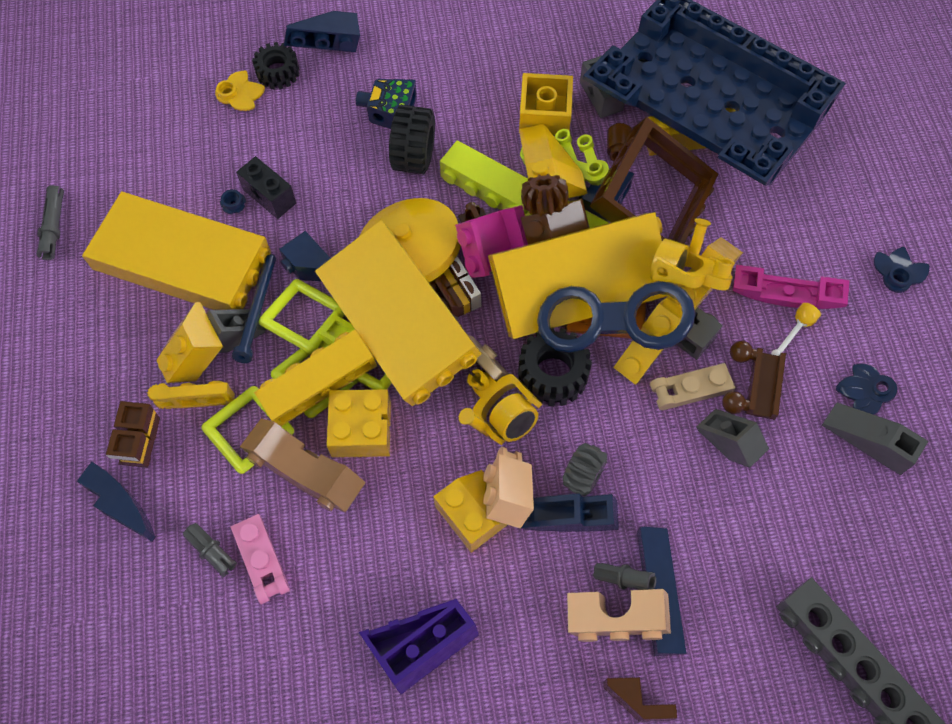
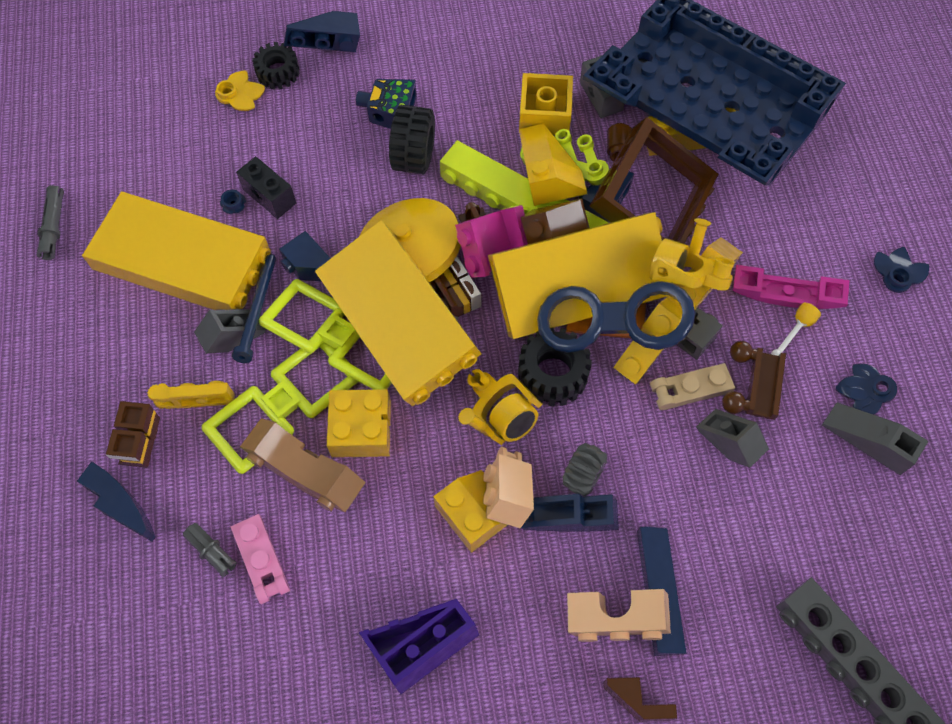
yellow slope [156,302,223,383] -> none
yellow brick [254,330,377,426] -> none
tan plate [468,335,509,380] -> none
reddish brown gear [521,173,569,216] -> none
dark grey axle [593,563,656,590] -> none

